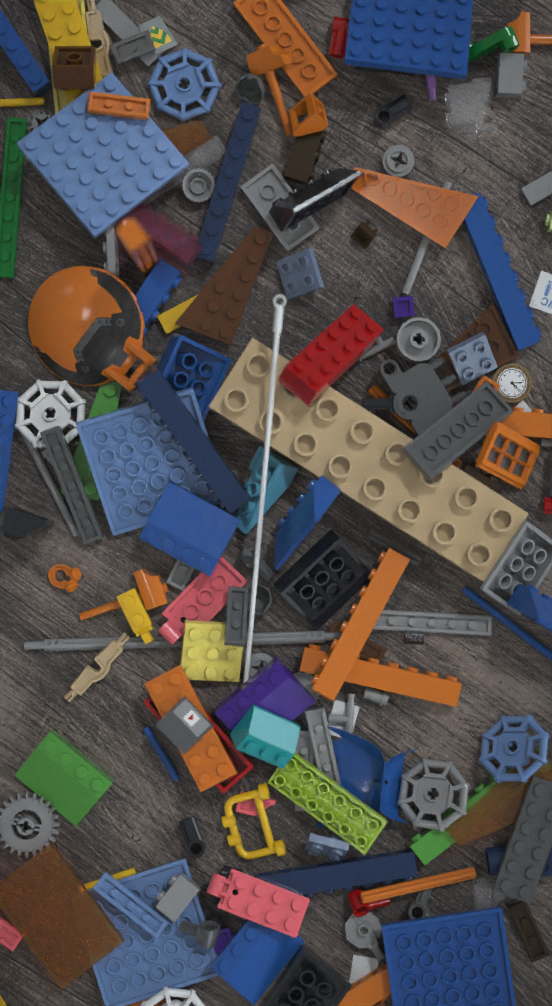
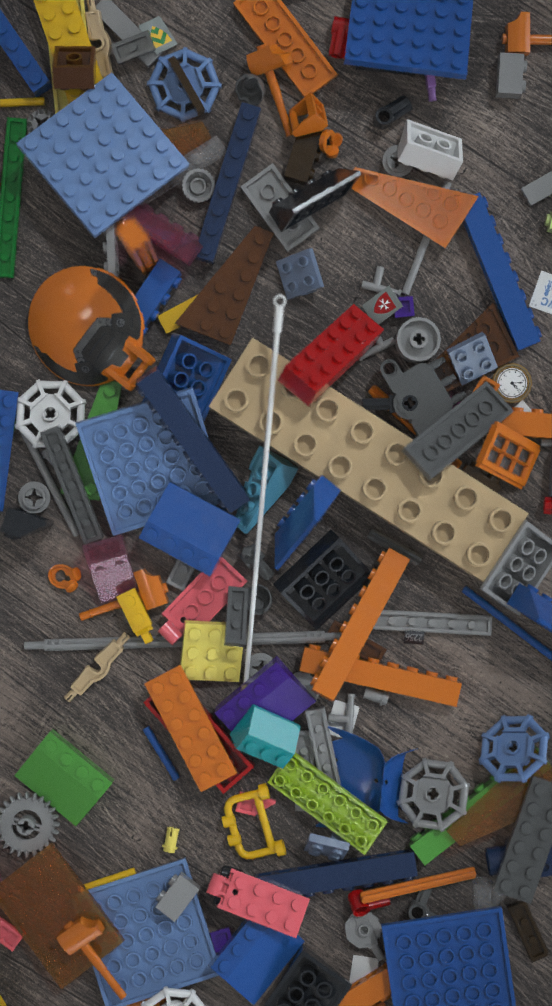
orange tile [87,91,150,121] -> none
medium blue plate [93,872,169,938] -> none
dark grey tile [156,696,213,754] -> none
black piece [179,816,206,858] -> none
dark grey axle [179,915,224,948] -> none
dark brown tile [351,221,378,249] -> none
clear piece [445,77,495,144] -> none
green beam [468,26,520,63] -> none
none -> light grey gear [18,481,51,513]
none -> orange piece [56,916,127,1000]
none -> clear pink slope [82,534,139,603]
none -> light yellow pin [162,827,180,853]
none -> dark brown tile [168,56,205,117]
none -> orange piece [319,129,343,158]
none -> light grey piece [361,266,402,297]
none -> light grey sticker [362,285,403,325]
none -> white slope [398,119,463,180]

